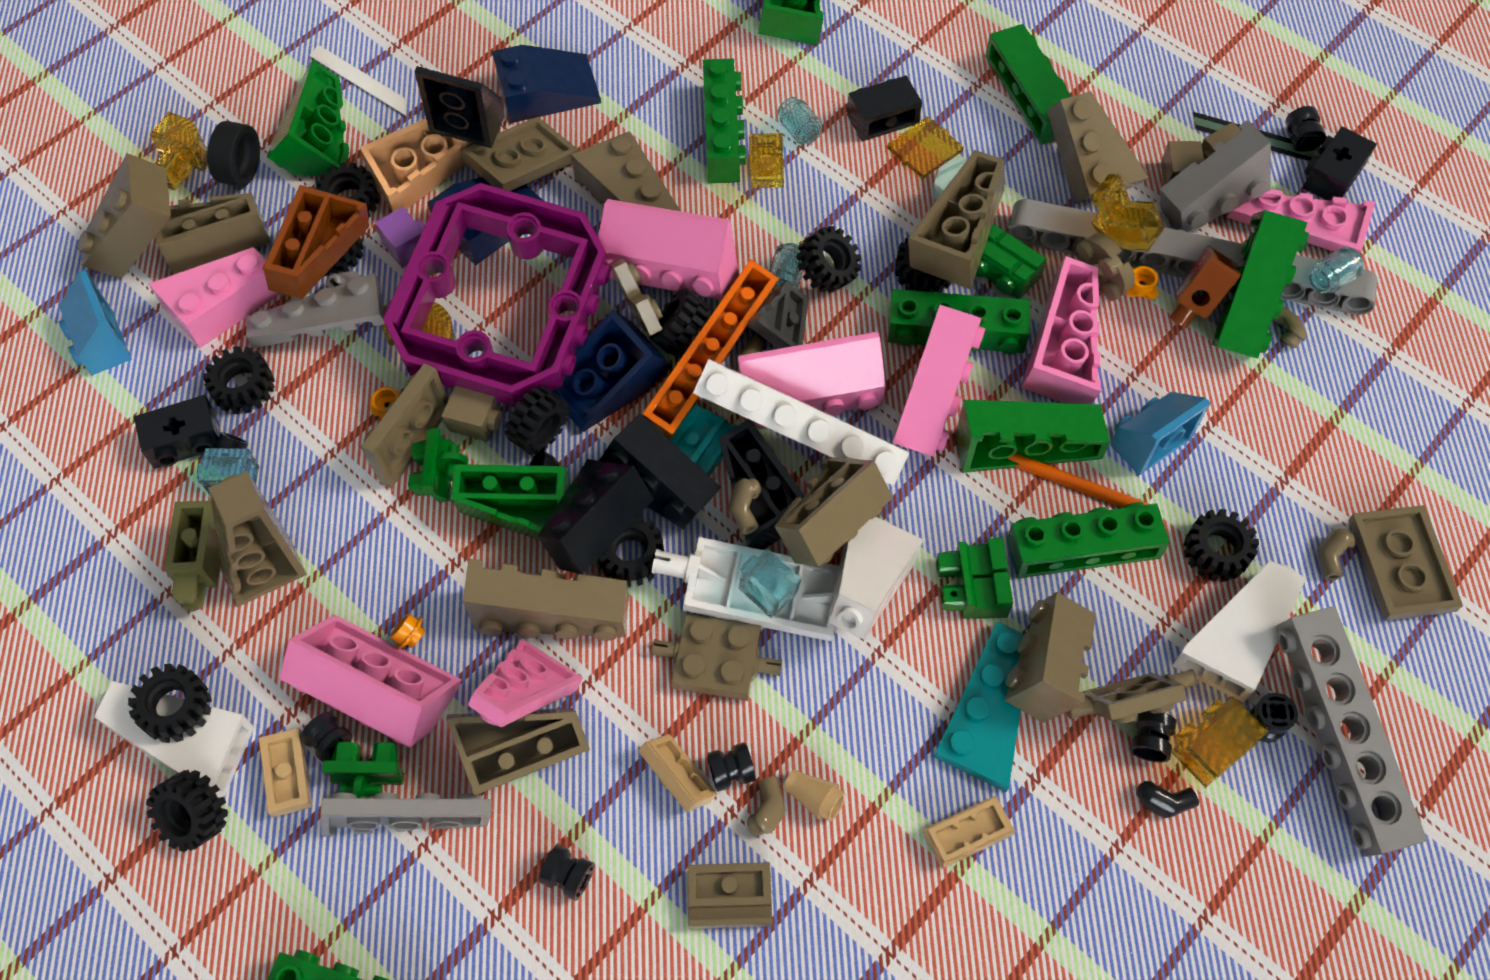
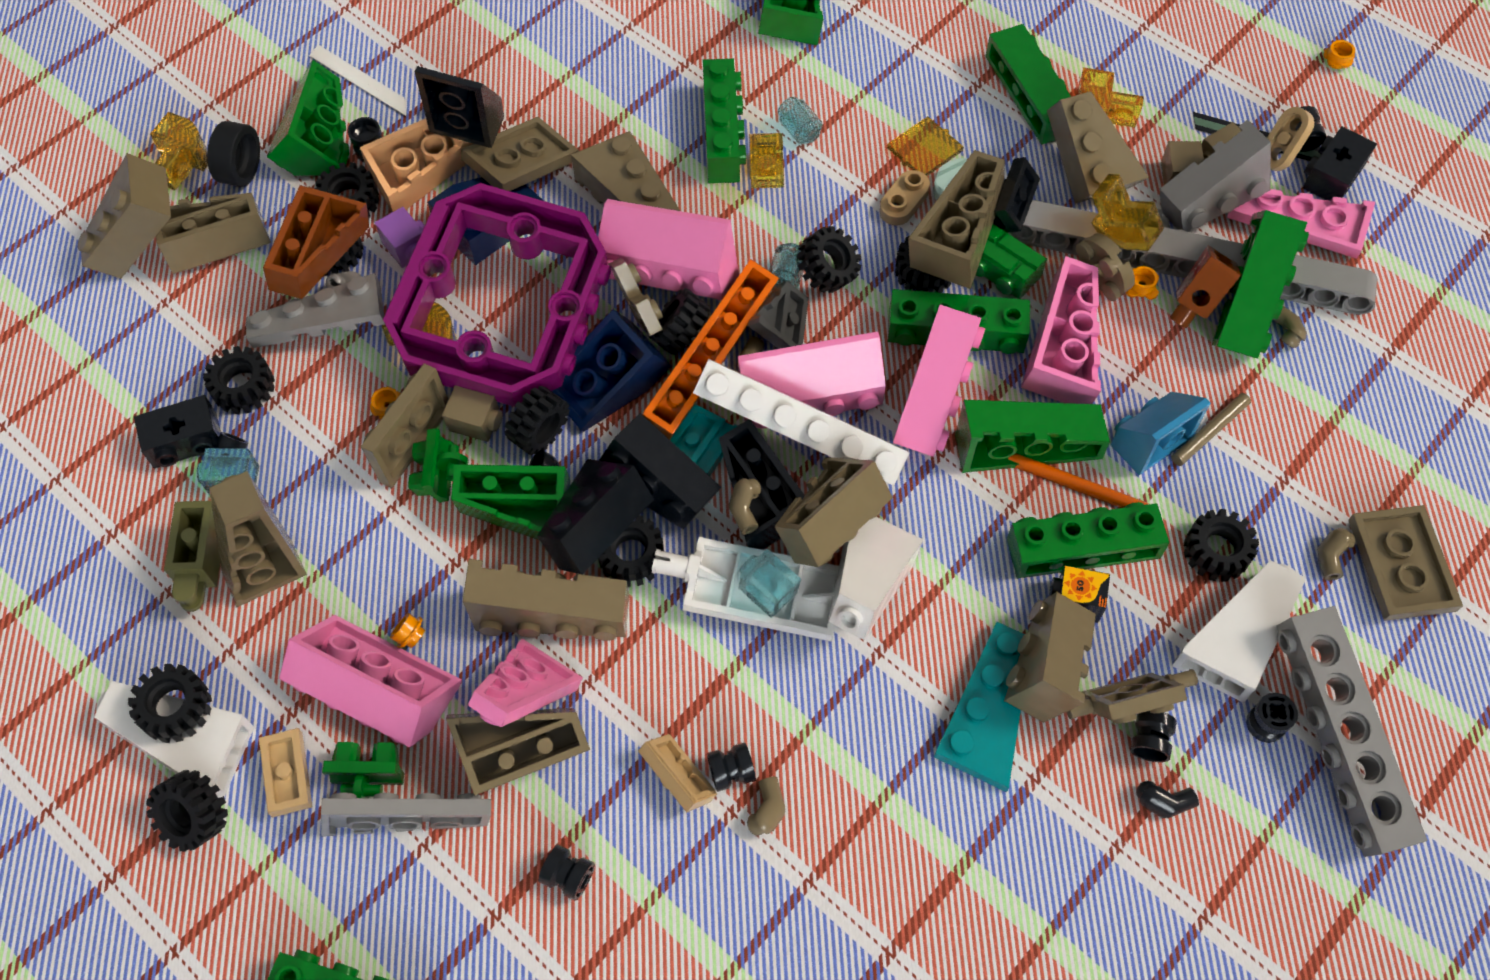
dark azure slope [59,269,132,375] -> none
bright pink wedge [148,247,281,348] -> none
black wheel [300,712,353,763] -> none
dark blue slope [492,45,601,123] -> none
dark tan plate [651,613,782,701] -> none
dark tan plate [688,862,773,929] -> none
tan cone [783,769,846,822] -> none
black brick [847,75,922,142] -> none
tan plate [923,795,1016,869] -> none
green hips [936,538,1013,619] -> none
clear yellow brick [1172,697,1268,788] -> none
clear light blue brick [1309,247,1364,294] -> none
none -> black wheel [348,117,382,162]
none -> tan plate [879,170,930,226]
none -> black panel [993,157,1040,233]
none -> brick [1049,565,1110,623]
none -> clear yellow brick [1076,67,1144,128]
none -> dark tan bar [1171,393,1251,466]
none -> tan plate [1267,107,1314,171]
none -> light orange plate [1324,40,1355,69]

